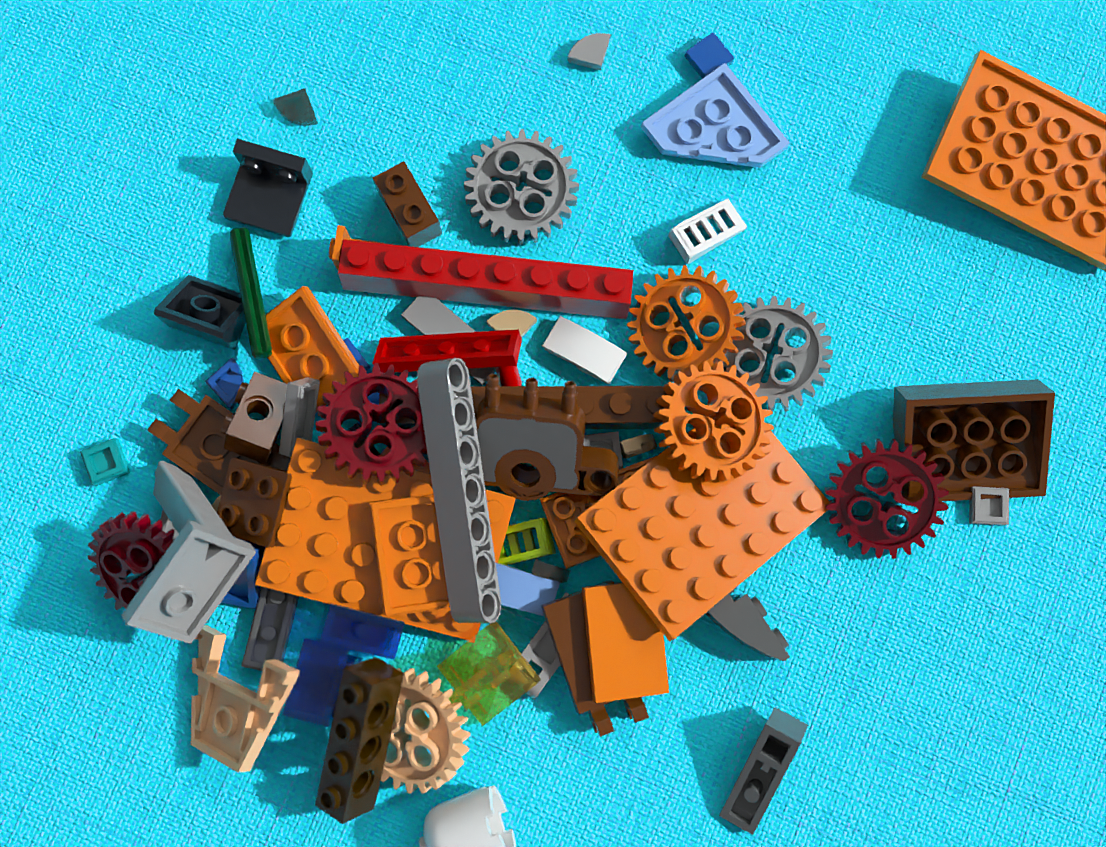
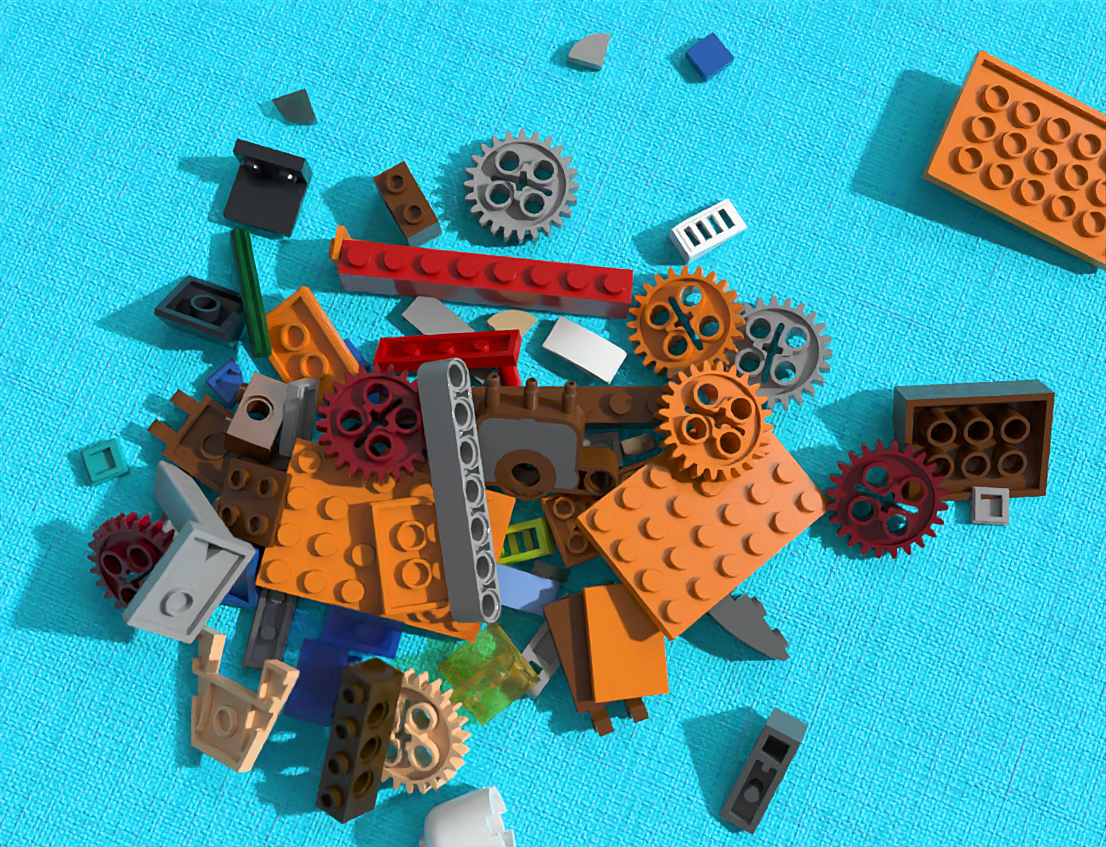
light blue plate [641,63,790,168] -> none

